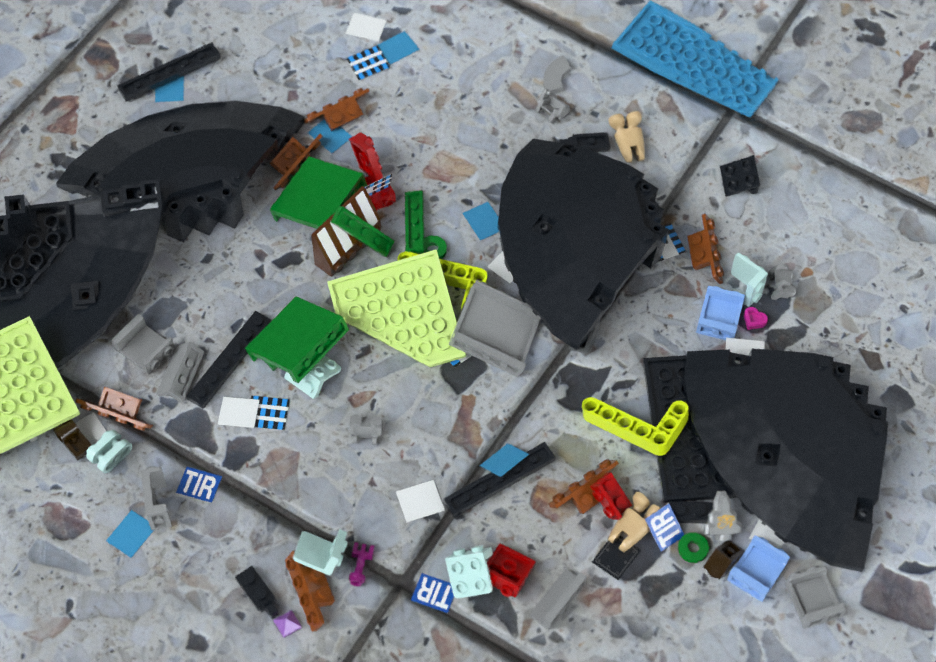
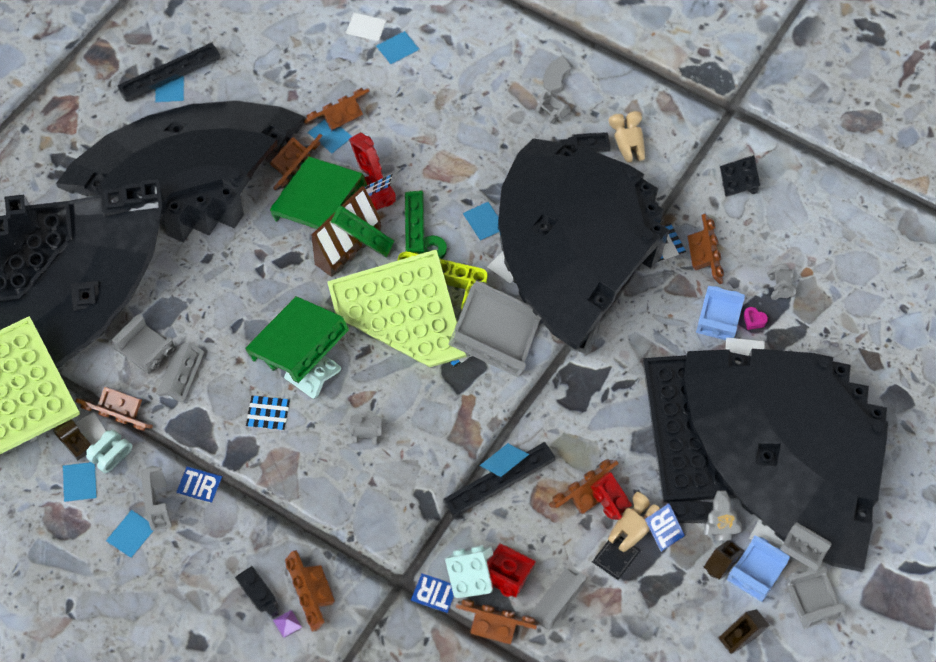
black plate [187,311,271,409] -> none
white sticker [217,397,260,428] -> none
light aqua bracket [293,529,348,576] -> none
sticker [346,45,390,80] -> none
magenta hinge [349,542,375,587] -> none
white sticker [396,480,445,522] -> none
neon yellow beam [582,397,689,456] -> none
dark azure wing [612,0,778,117] -> none
green piece [678,532,709,563] -> none
light aqua bracket [731,253,768,307] -> none
none -> dark azure sticker [63,462,97,502]
none -> dark orange bracket [455,599,539,644]
none -> dark brown slope [718,609,770,654]
none -> light grey bracket [780,523,831,571]

